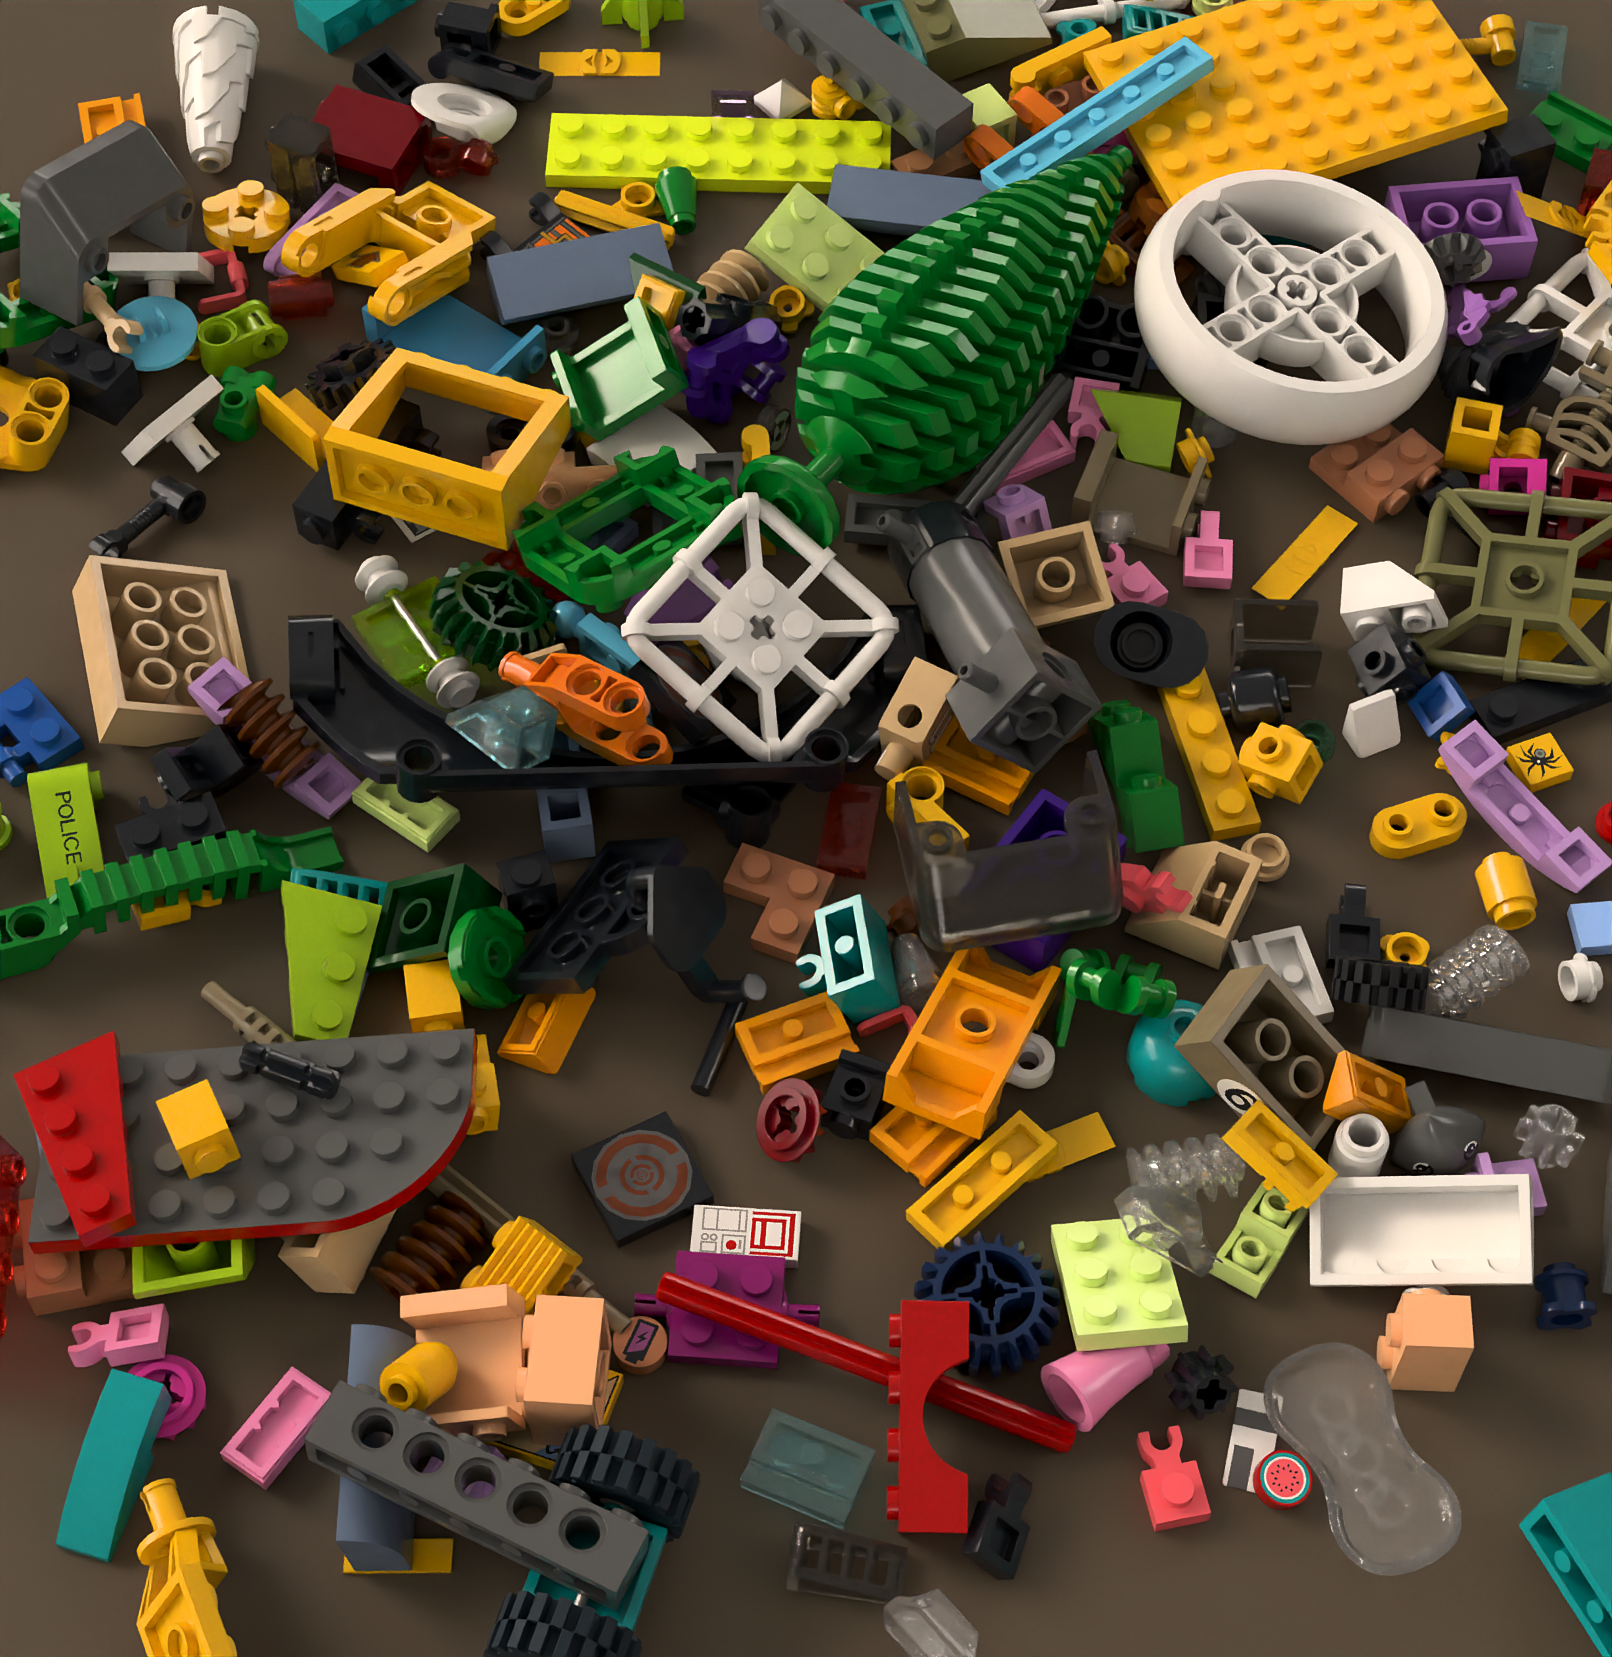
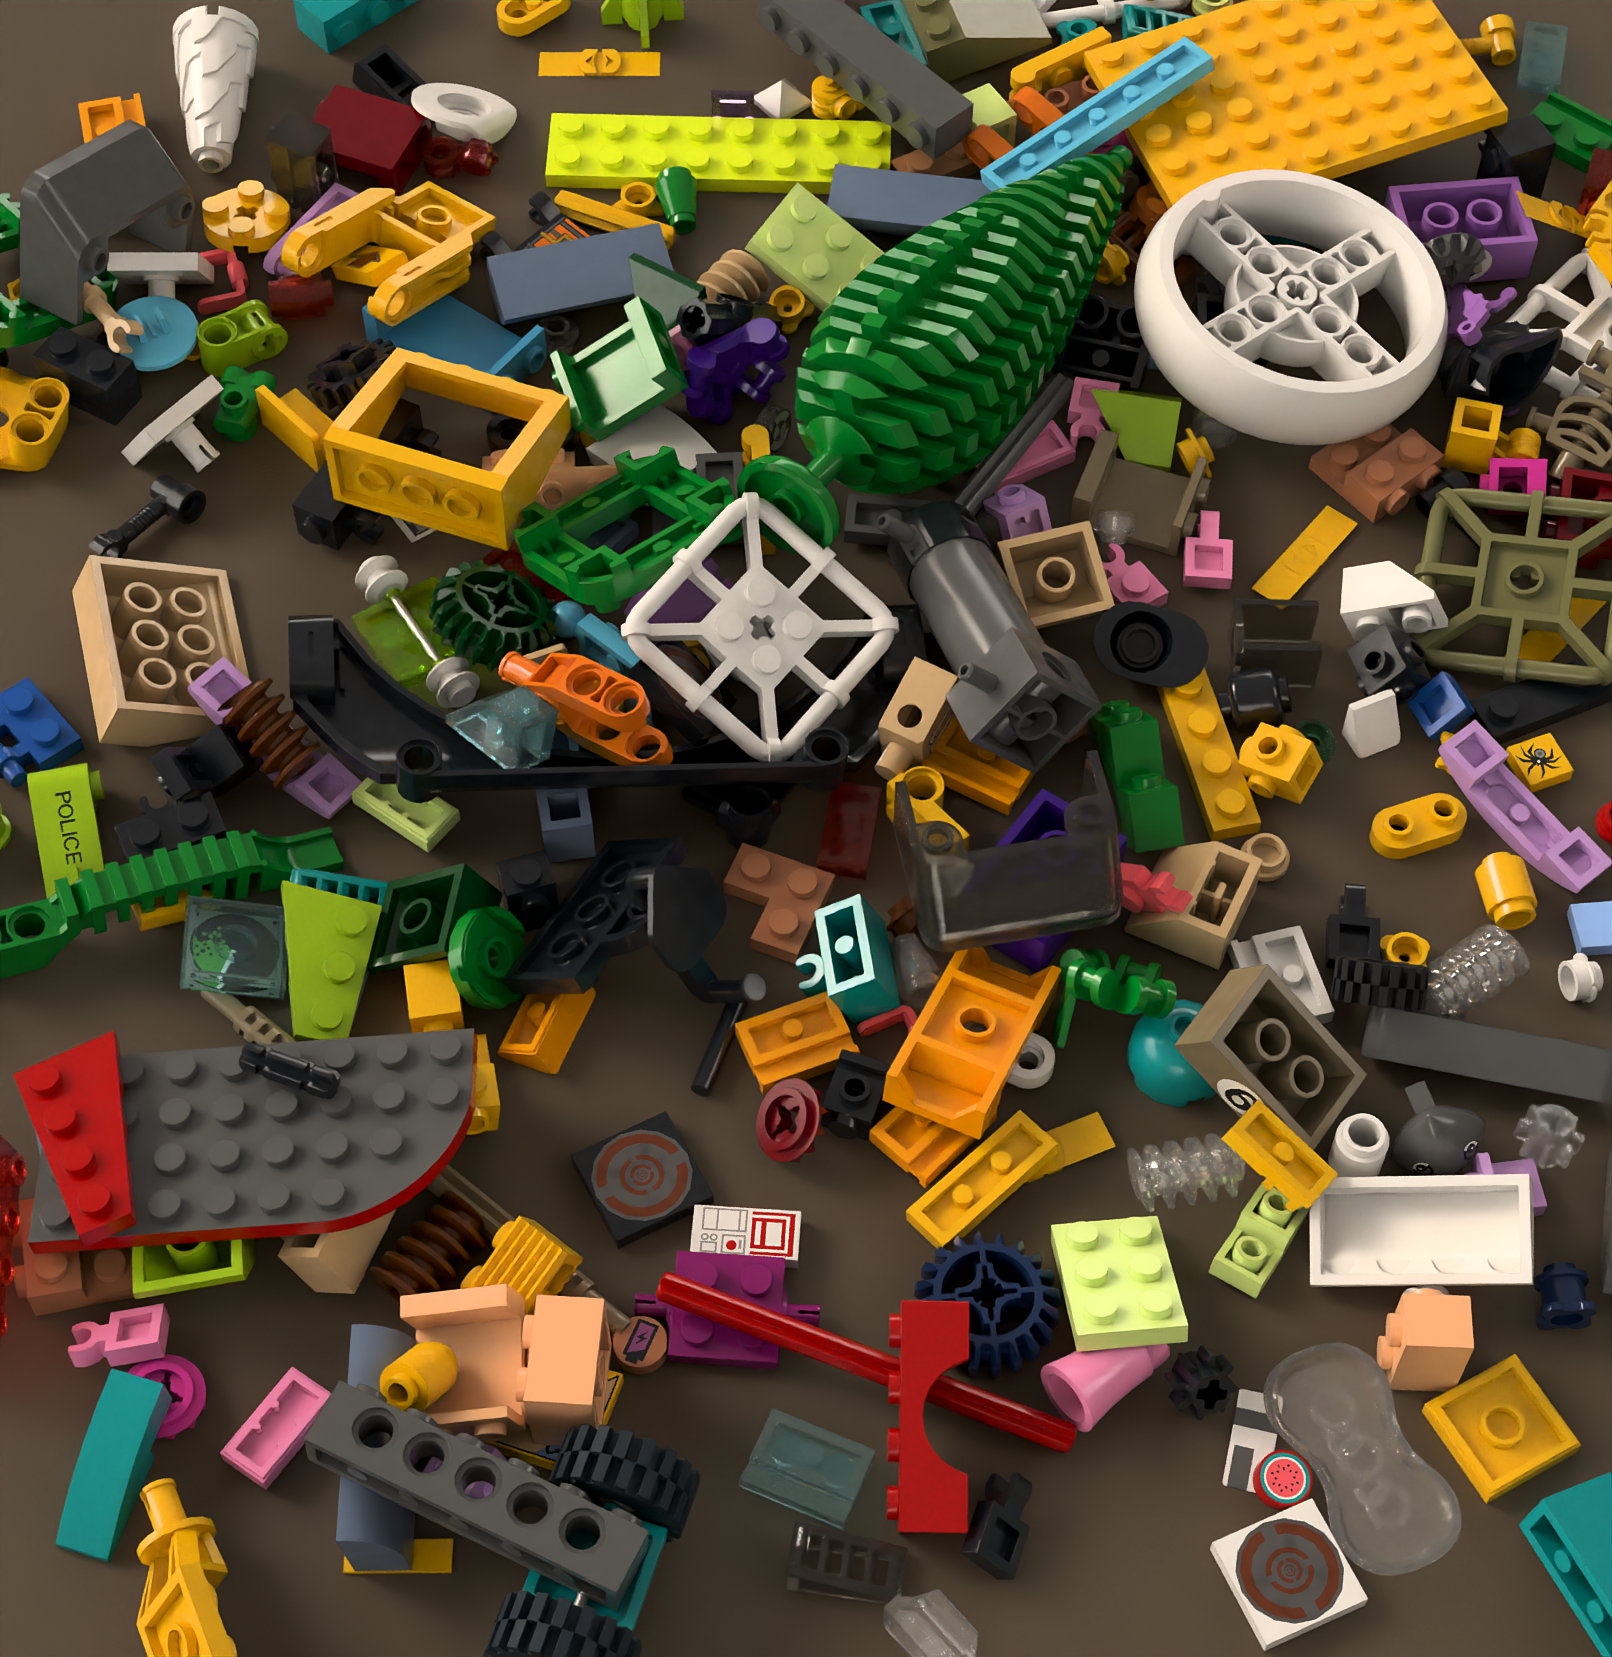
yellow brick [156,1079,241,1180] -> none
black plate [428,42,554,102] -> none
black brick [434,1,502,54] -> none
yellow tile [634,274,686,331] -> none
clear slope [1114,1183,1223,1277] -> none
coral plate [1136,1425,1211,1532] -> none
light orange slope [1323,1050,1412,1135] -> none
none -> clear light blue tile [179,895,287,1000]
none -> tile [1210,1498,1368,1651]
none -> yellow tile [1422,1354,1581,1504]

